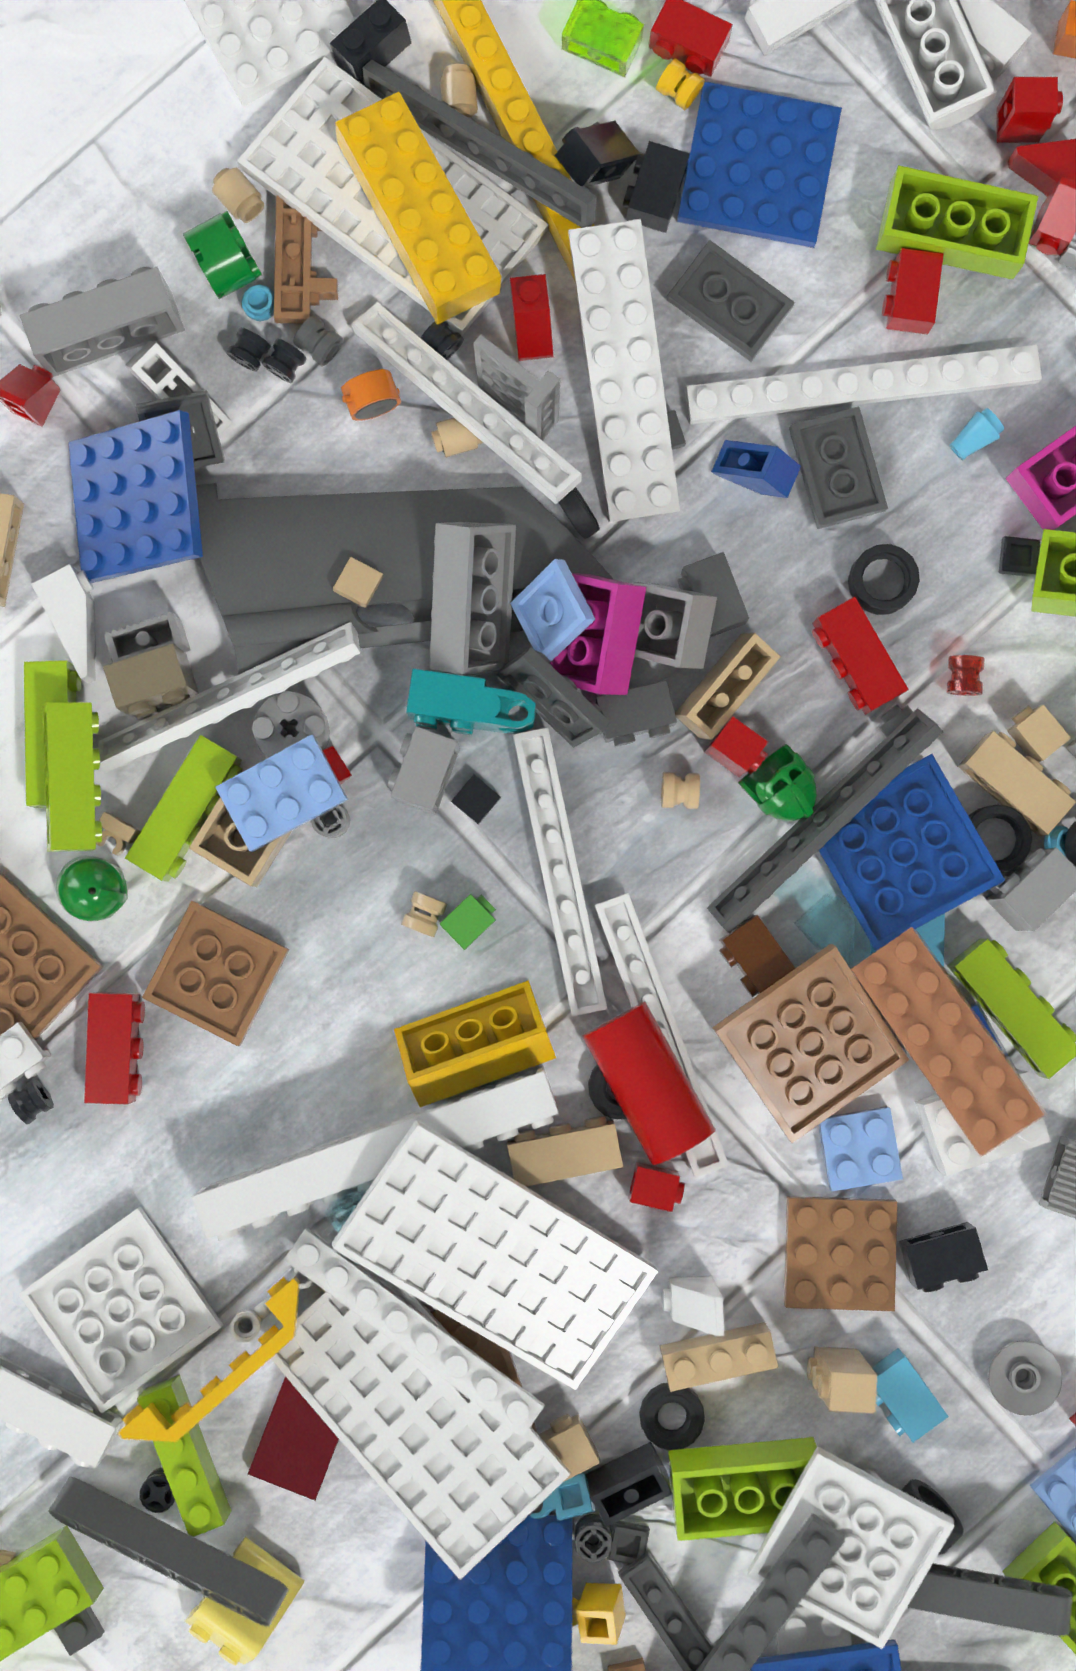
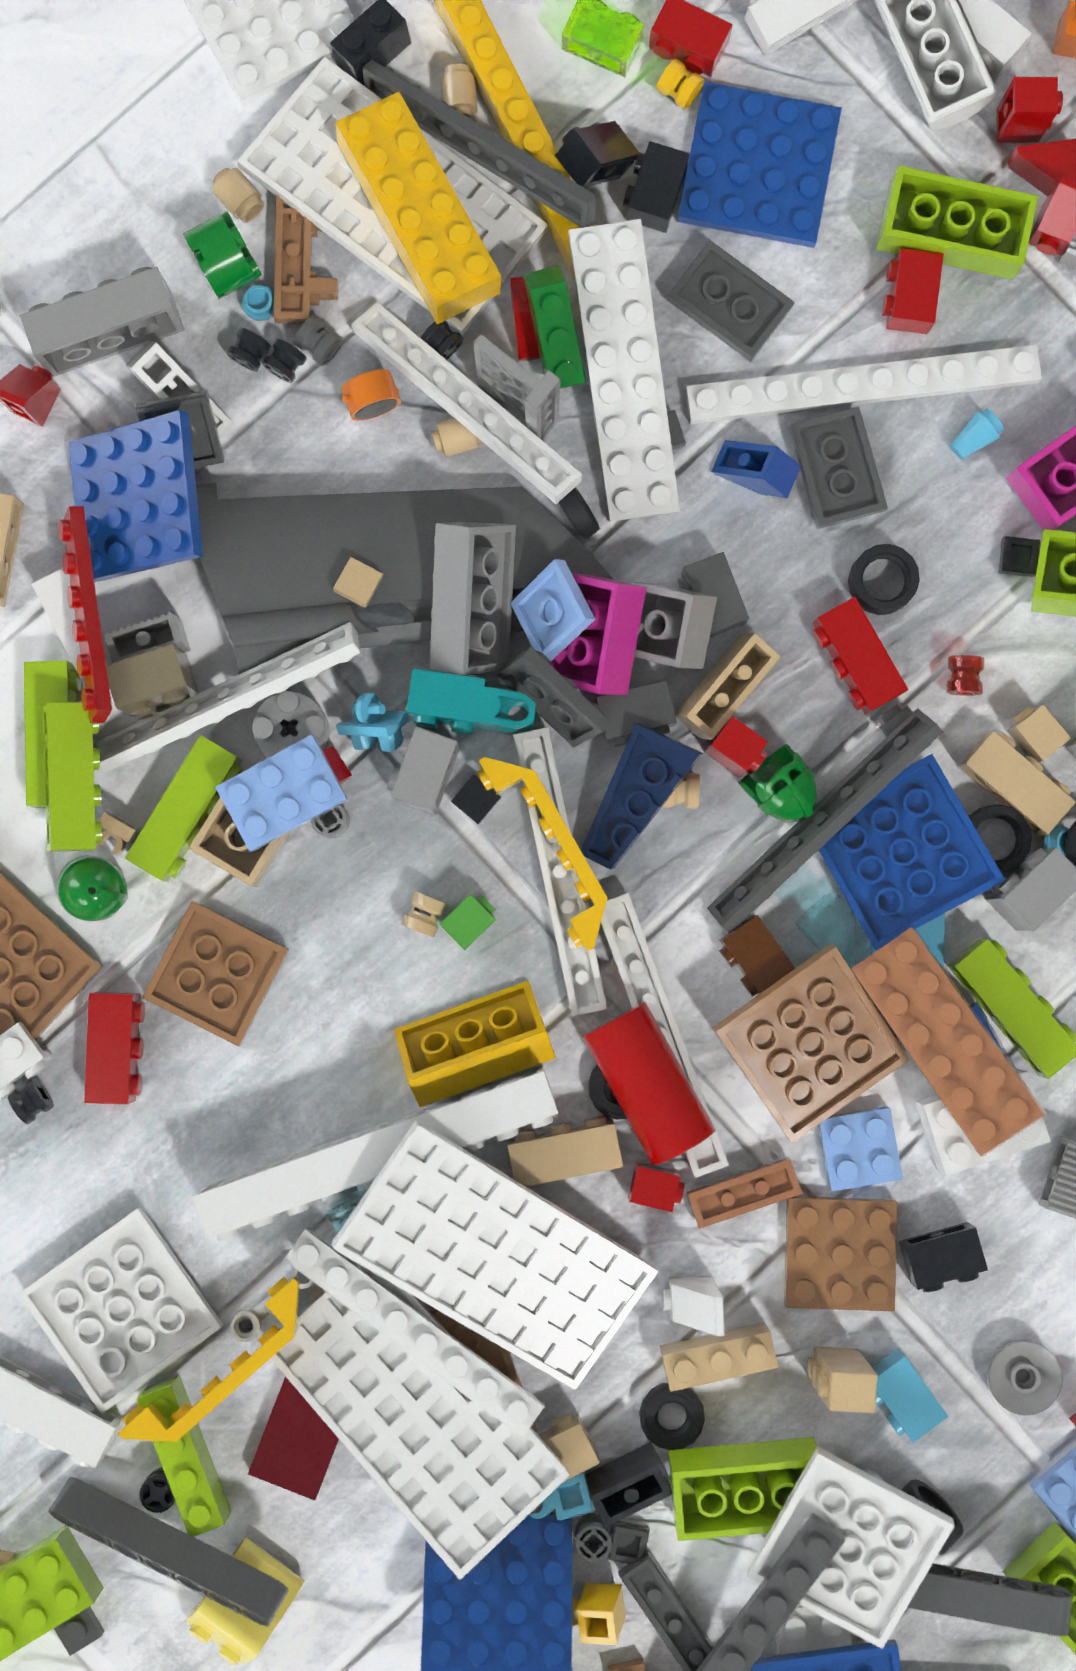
none -> red plate [58,506,112,723]
none -> medium azure hips [336,693,410,752]
none -> yellow slope [476,757,607,952]
none -> green brick [523,265,585,389]
none -> dark blue wing [581,723,704,870]
none -> nougat plate [686,1157,802,1229]

